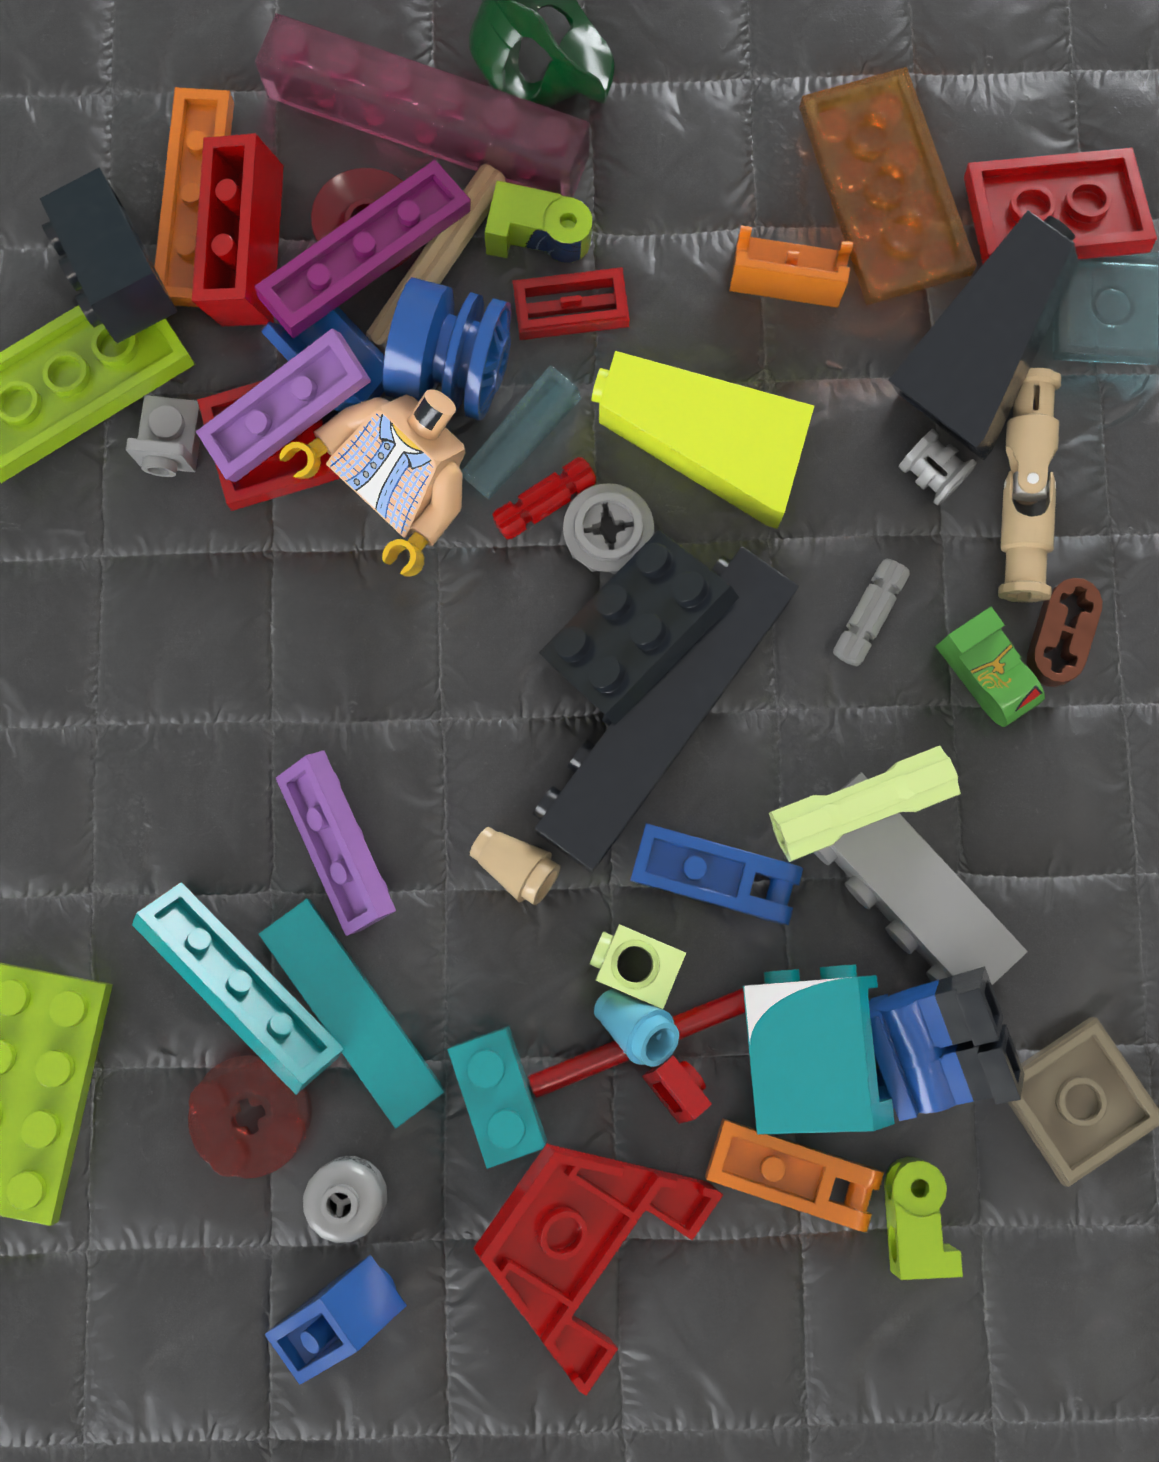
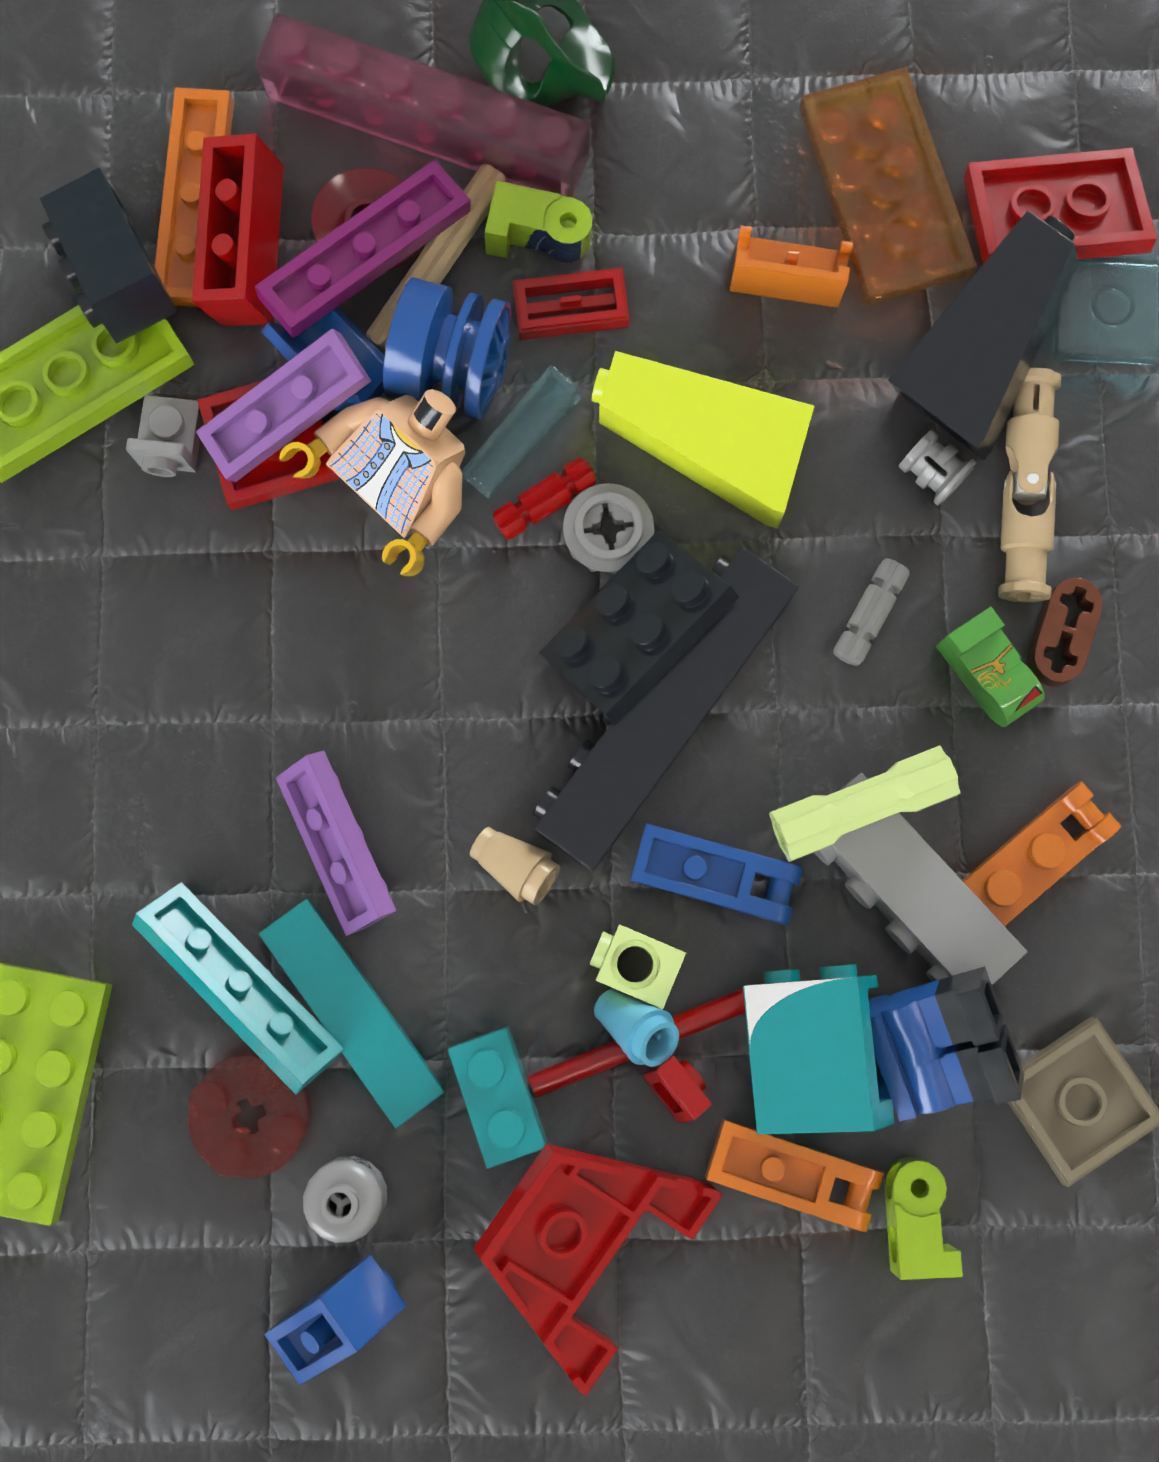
none -> orange plate [962,781,1121,926]

